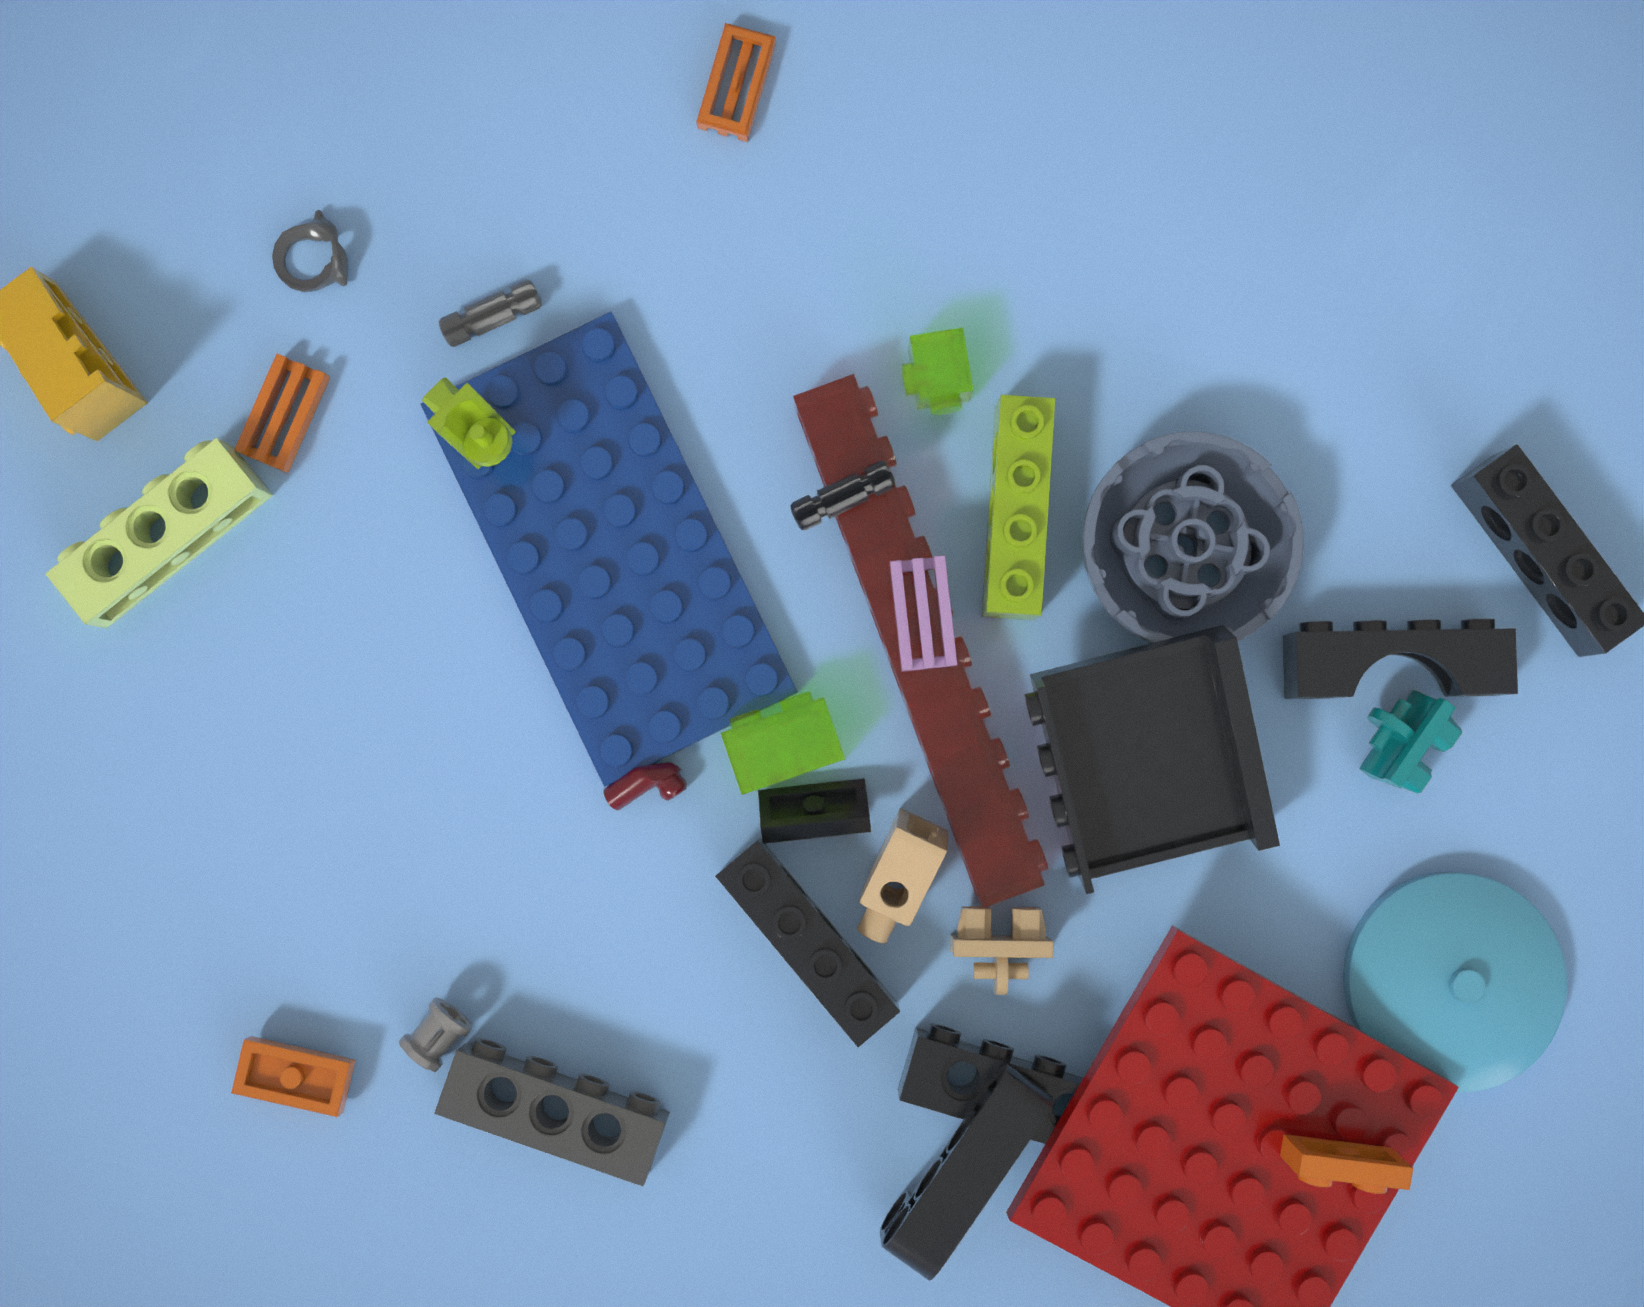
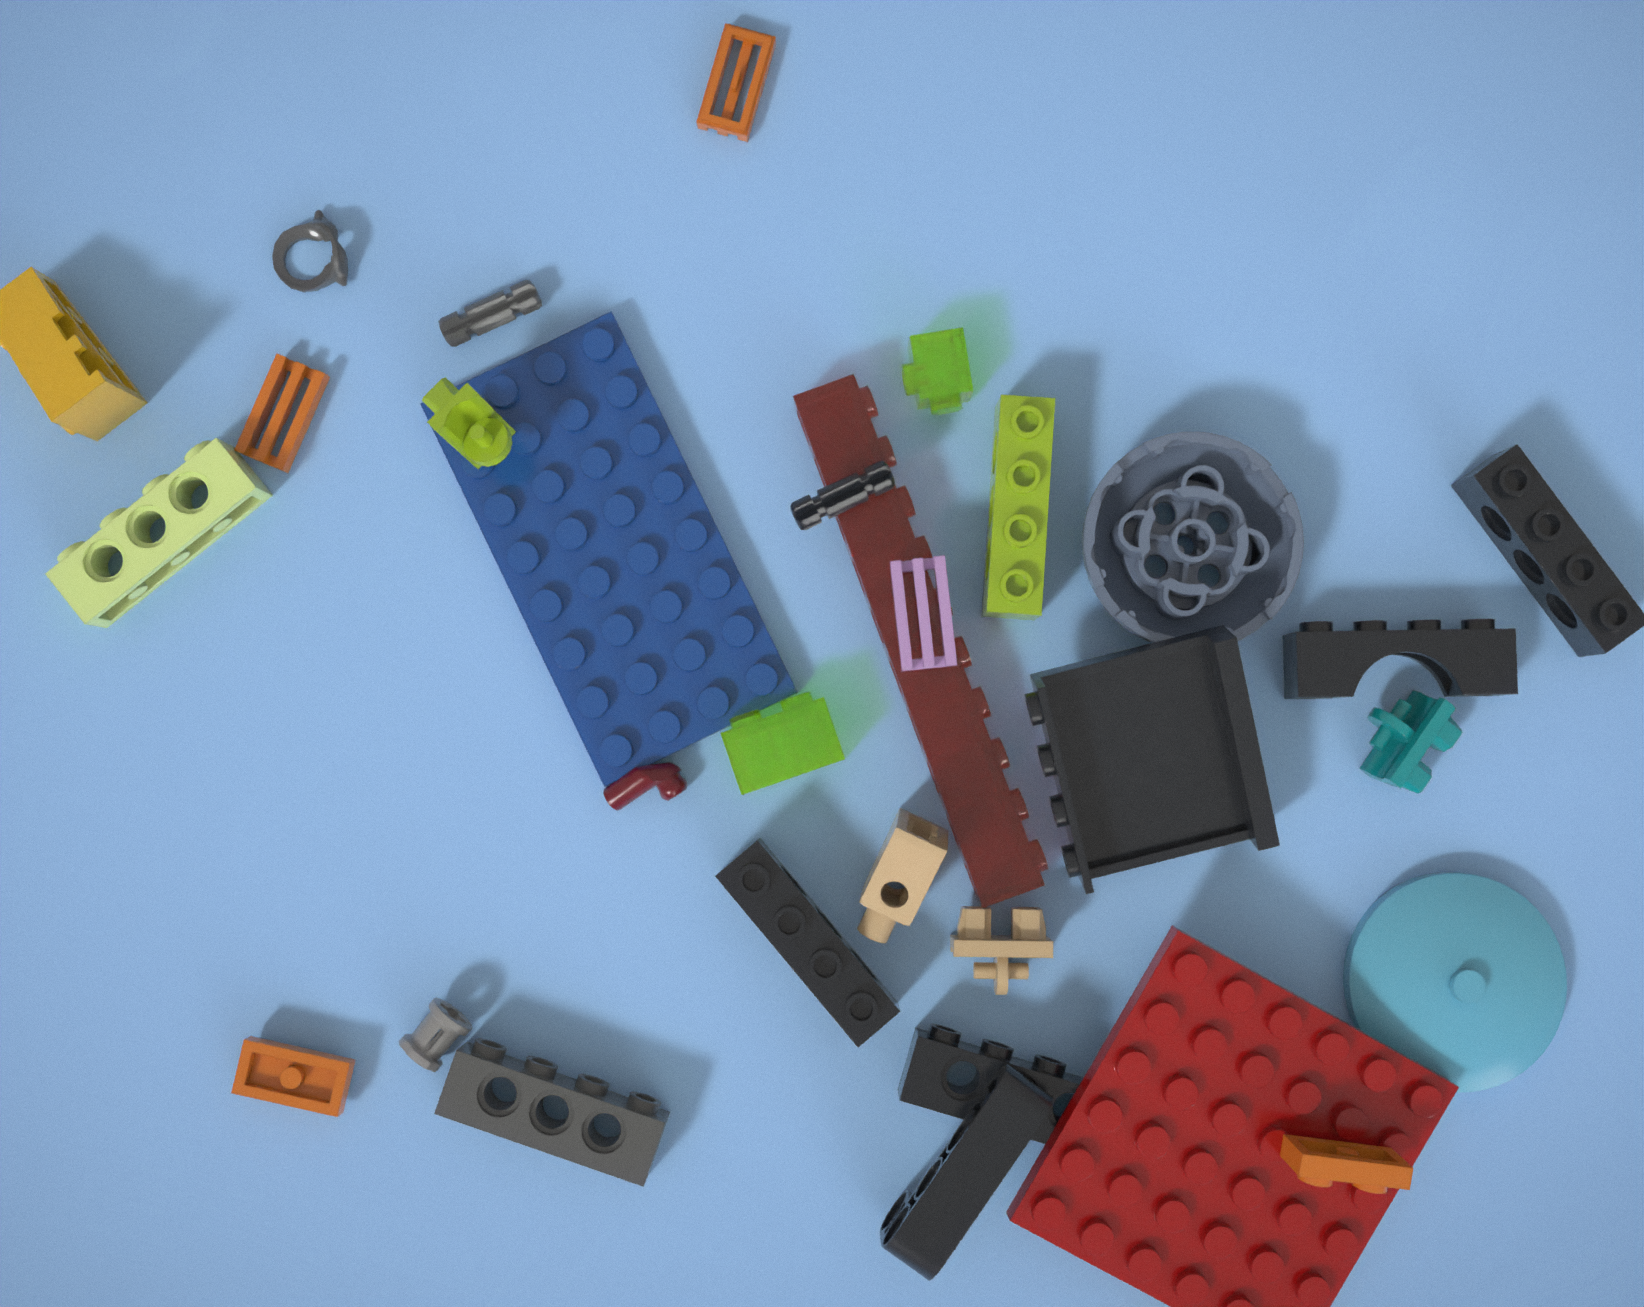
black plate [758,778,871,844] -> none

